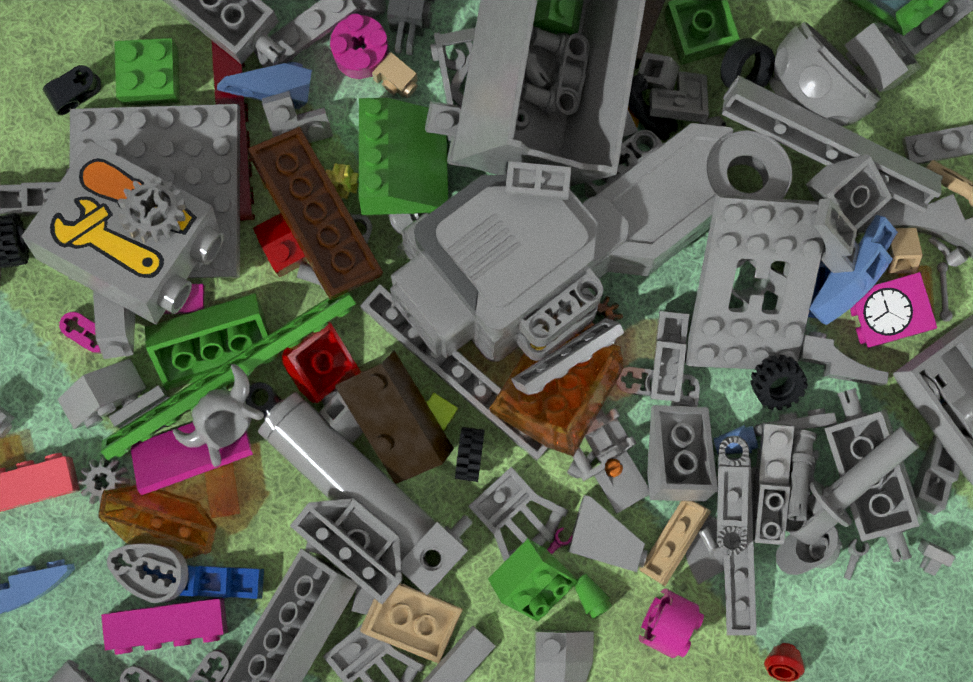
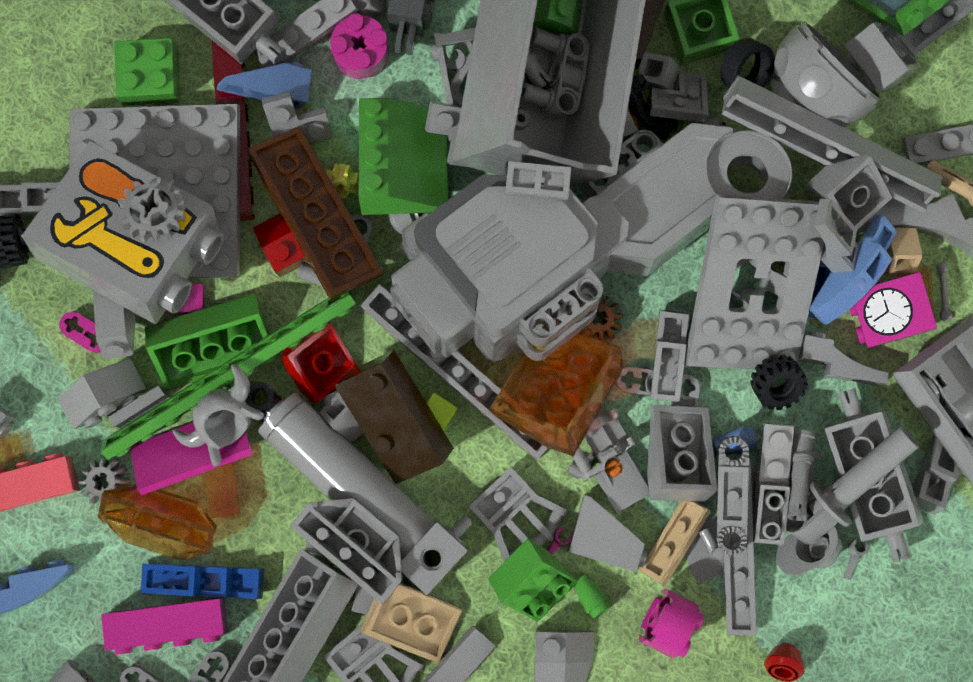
black piece [42,65,102,115] -> none
light grey piece [107,543,188,603] -> none
tan brick [372,52,418,98] -> none
black tyre [455,427,485,482] -> none
light grey plate [512,318,624,395] -> none
light grey hinge [753,408,837,436] -> none
light grey tile [918,539,955,576] -> none
light grey hand [929,236,968,267] -> none

